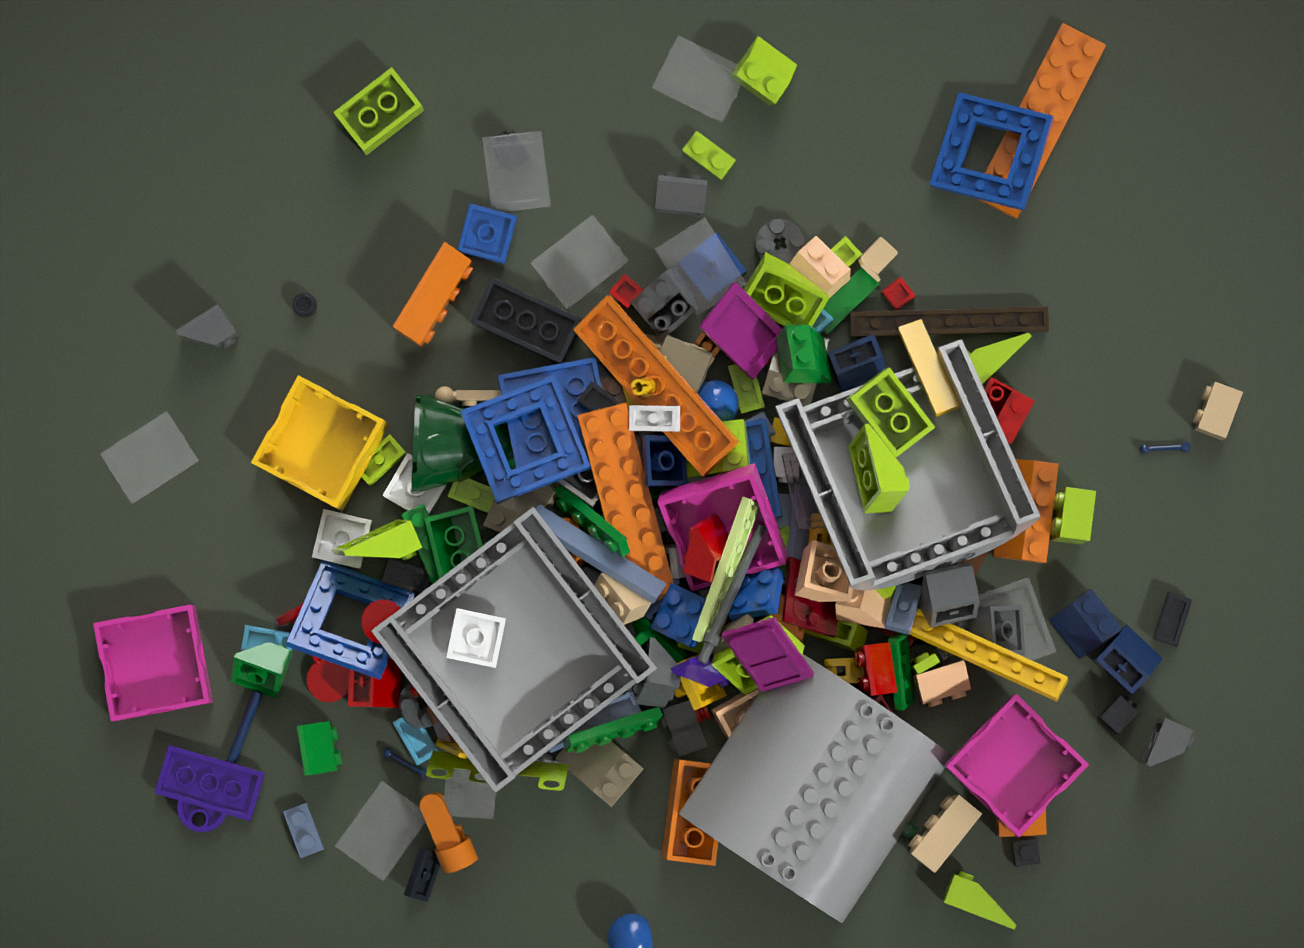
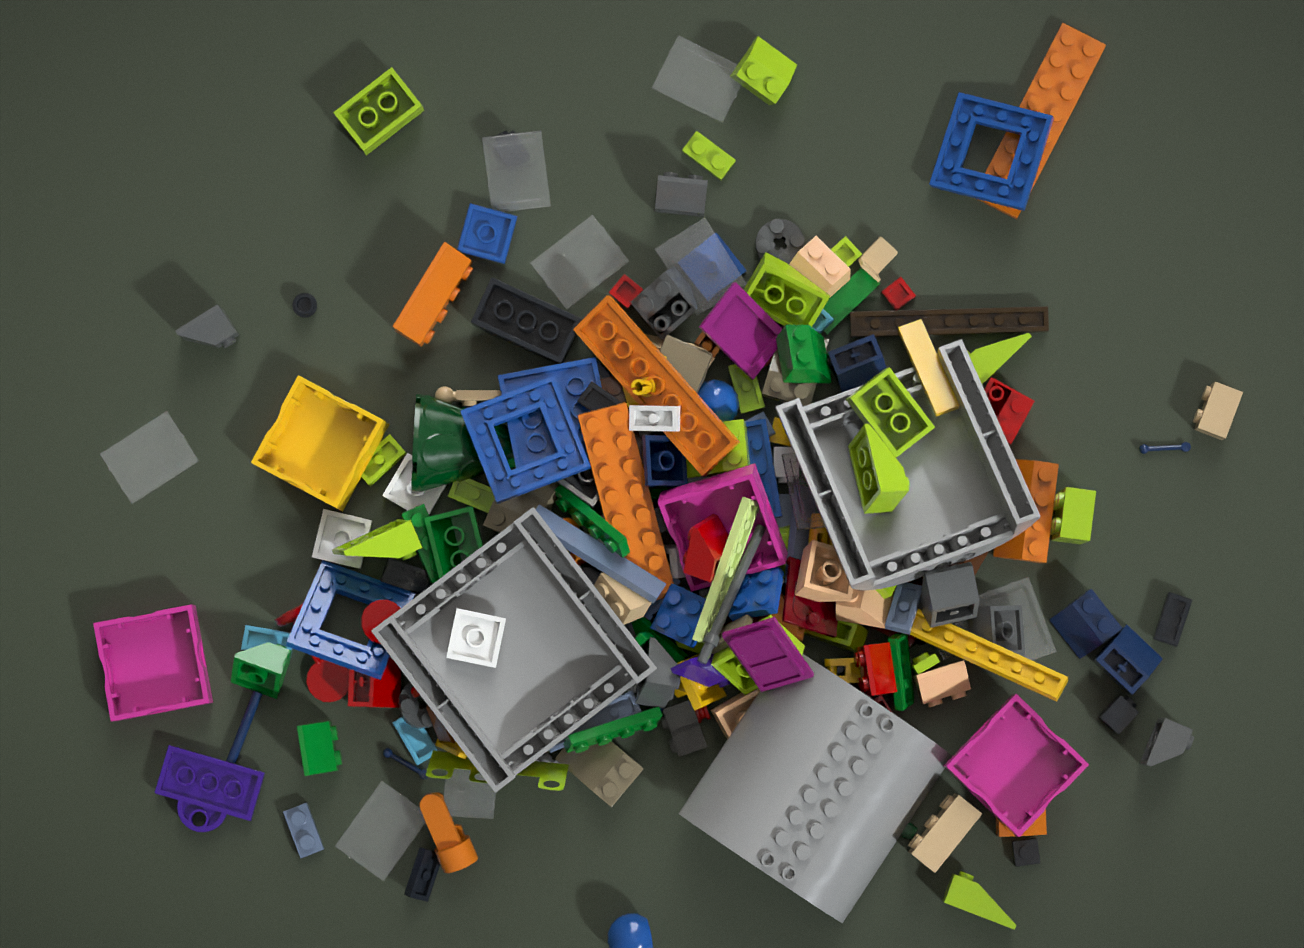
orange slope [661,759,718,866] -> none

